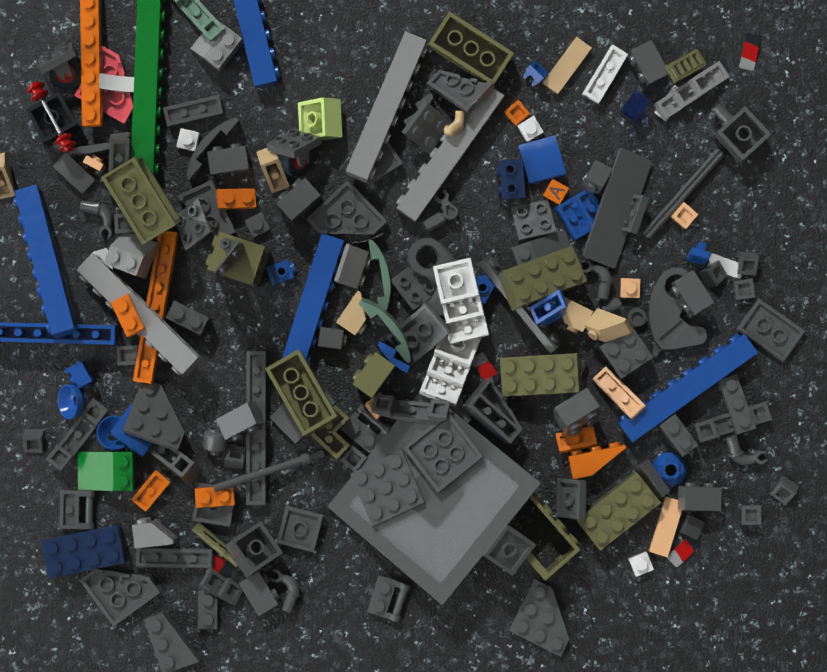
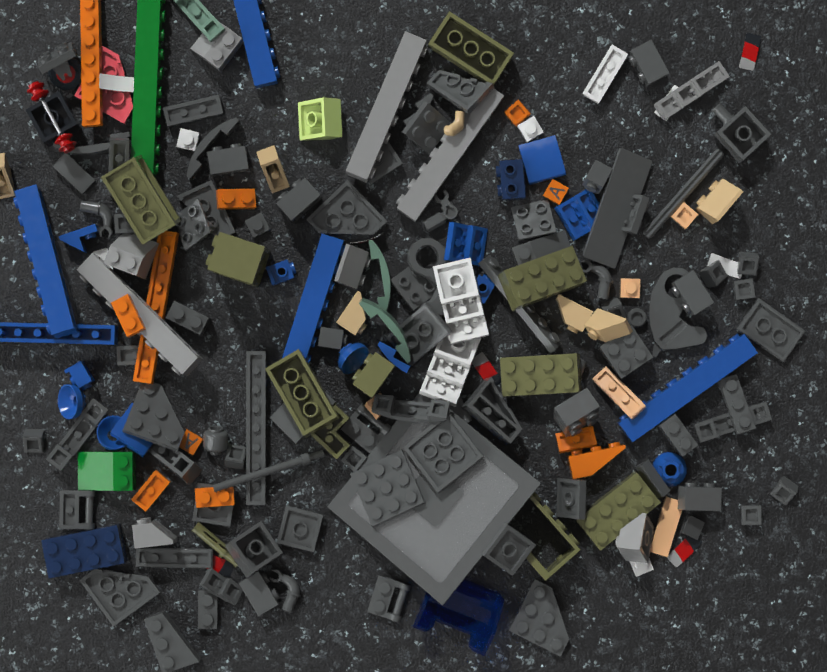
light nougat plate [83,155,106,173] -> none
dark grey hinge [213,238,243,276] -> none
brick [216,402,265,442] -> none
dark grey plate [267,129,322,177] -> none
blue tile [523,60,549,86] -> none
blue slope [529,289,568,325] -> none
tan tile [542,37,592,95] -> none
clear blue panel [620,90,650,122] -> none
olive slope [665,49,706,83] -> none
blue tile [686,241,711,266] -> none
dark grey piece [726,435,767,466] -> none
none -> blue slope [59,224,100,253]
none -> orange tile [179,429,203,455]
none -> blue piece [338,343,369,374]
none -> clear blue windscreen [413,579,504,656]
none -> blue slope [444,222,488,266]
none -> light grey slope [616,513,654,563]
none -> tan slope [695,179,743,224]

